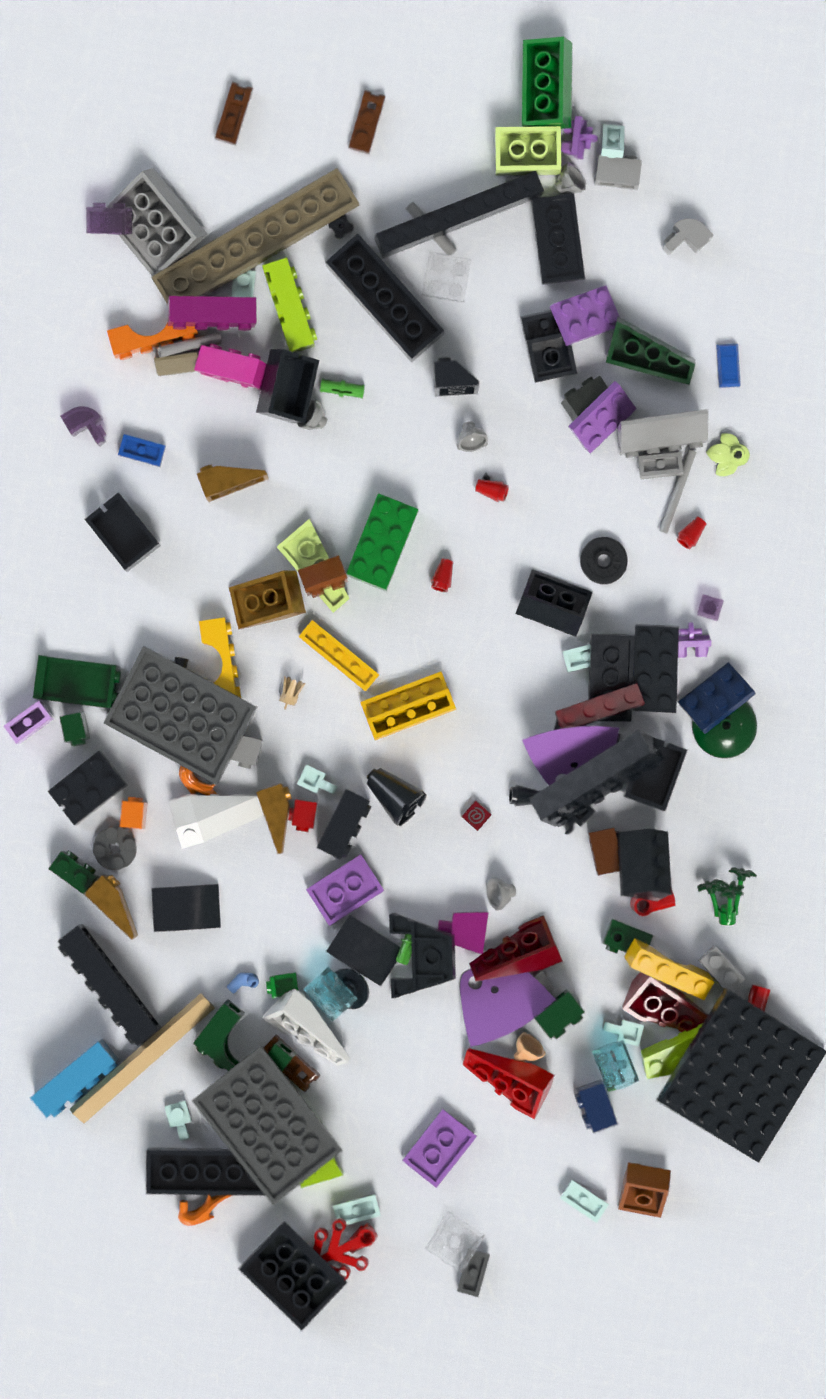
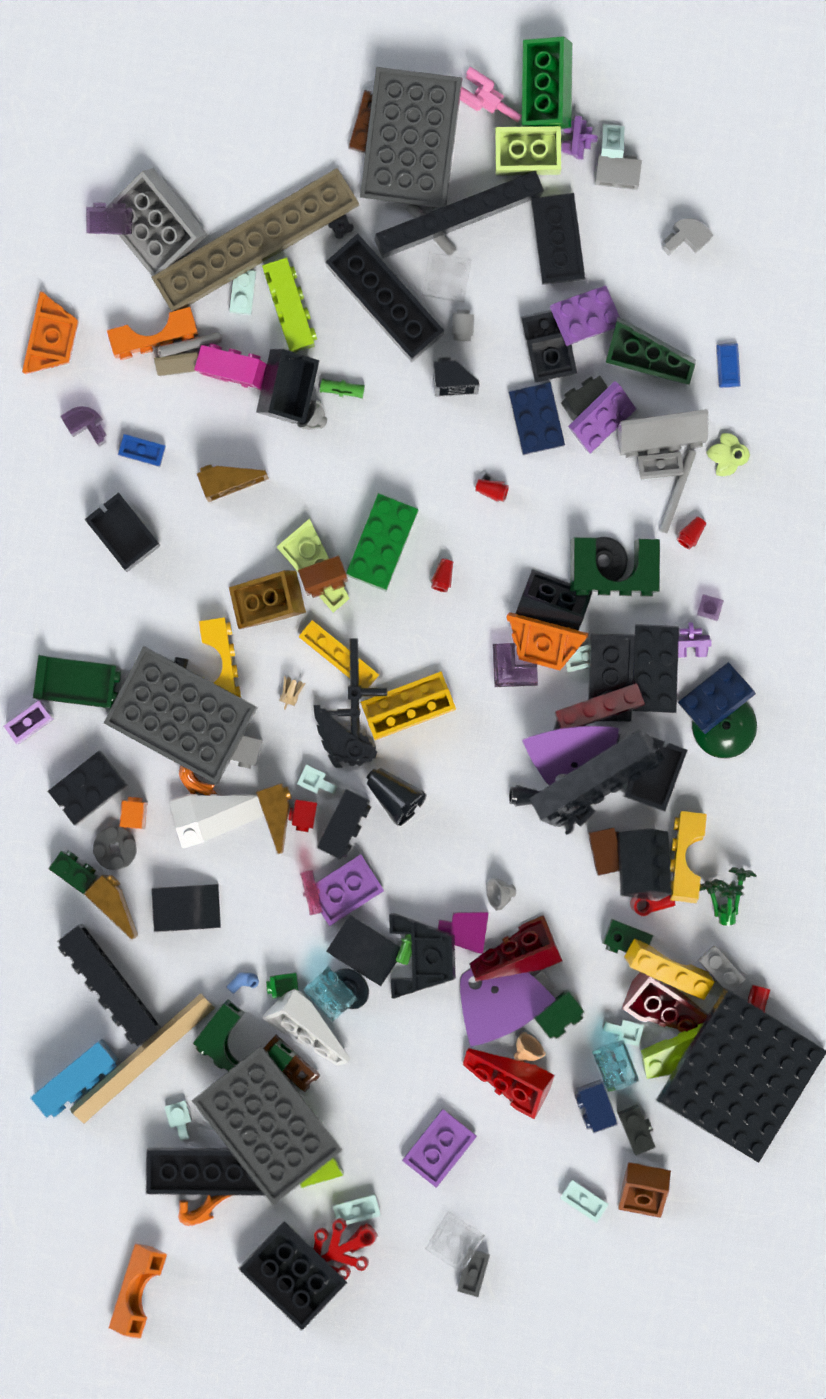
dark green brick [59,712,90,747] -> none
magenta brick [168,296,257,331] -> none
reddish brown plate [215,82,253,146] -> none
light grey piece [456,421,488,452] -> none
dark red tile [461,801,492,831] -> none
light grey piece [556,163,586,194] -> none
none -> orange wing [22,292,79,374]
none -> orange arch [109,1244,167,1338]
none -> clear pink pin [300,870,323,916]
none -> black bar [314,638,388,768]
none -> dark grey plate [360,67,463,208]
none -> light grey brick [452,309,474,341]
none -> bright pink plant [460,67,522,123]
none -> clear purple brick [493,643,538,687]
none -> orange wing [506,612,589,670]
none -> dark blue plate [508,382,565,455]
none -> dark green arch [570,537,660,597]
none -> pearl dark grey brick [617,1105,656,1156]
none -> yellow arch [670,811,707,903]

